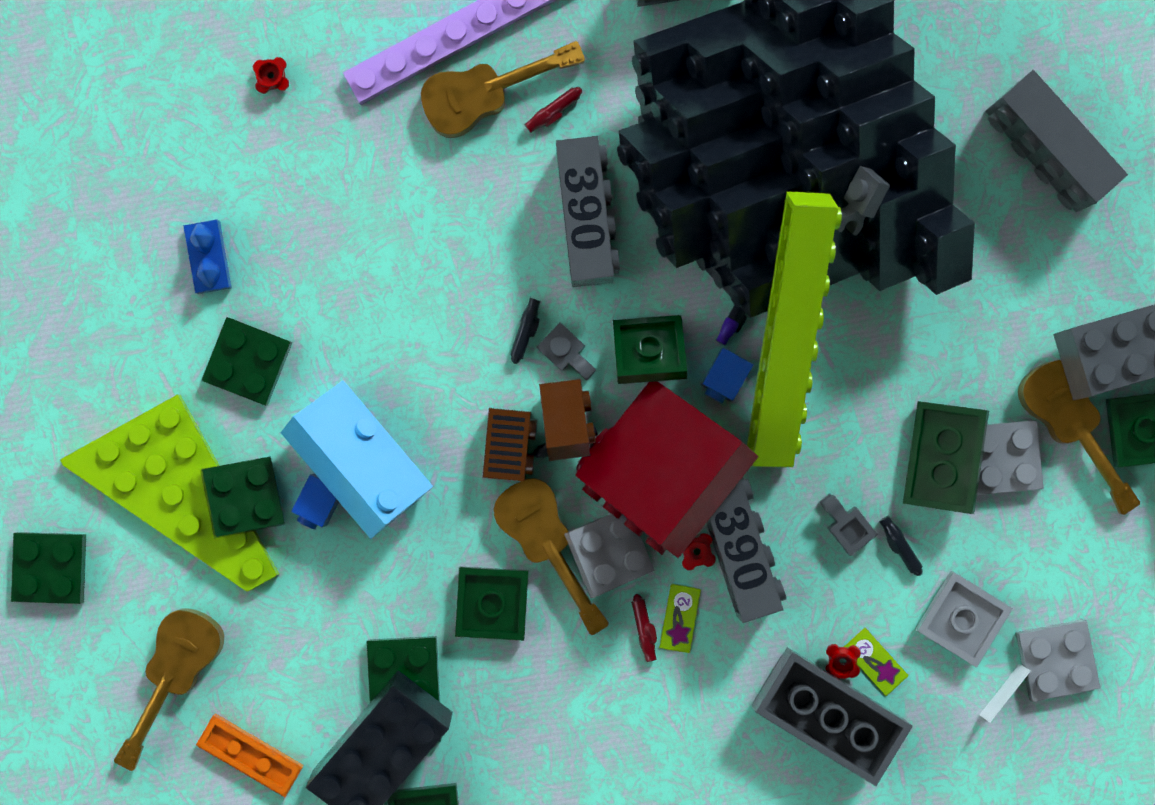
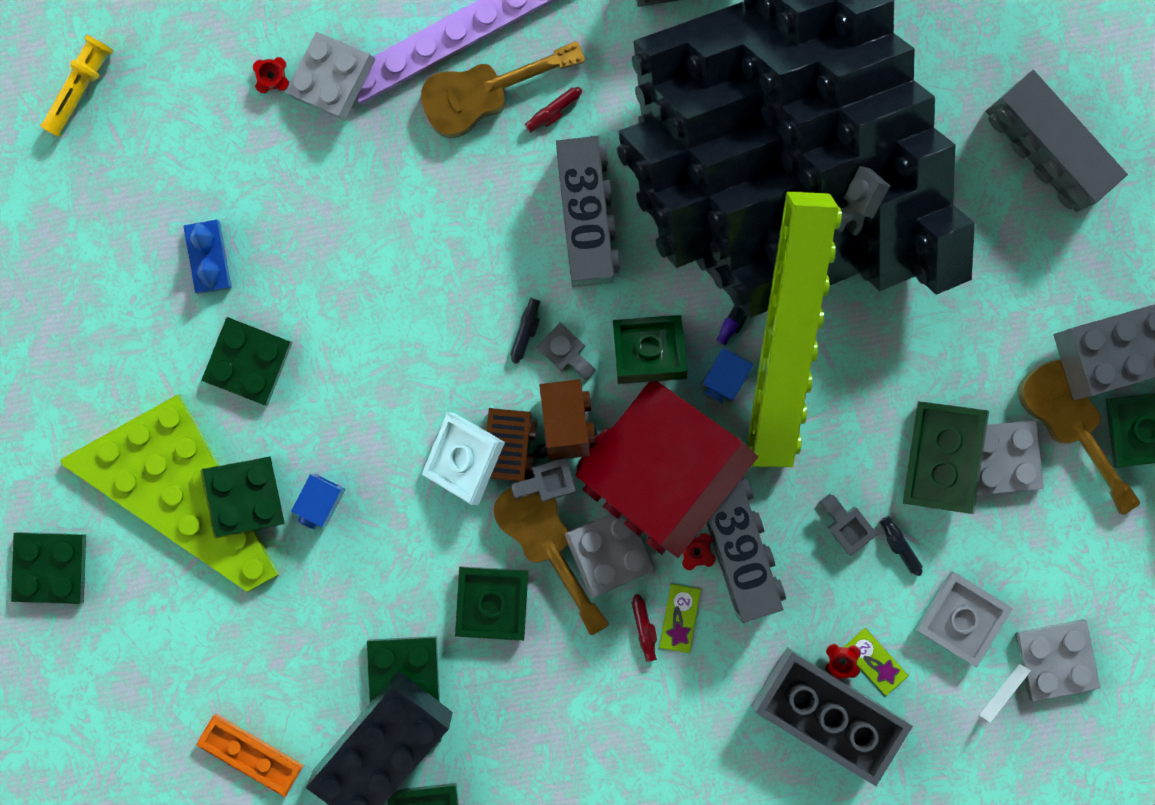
pearl gold piece [114,608,224,771] -> none
medium azure brick [280,380,433,539] -> none
none -> yellow pin [39,34,114,137]
none -> light grey plate [285,32,376,121]
none -> light aqua tile [422,412,505,505]
none -> dark grey plate [511,458,576,502]

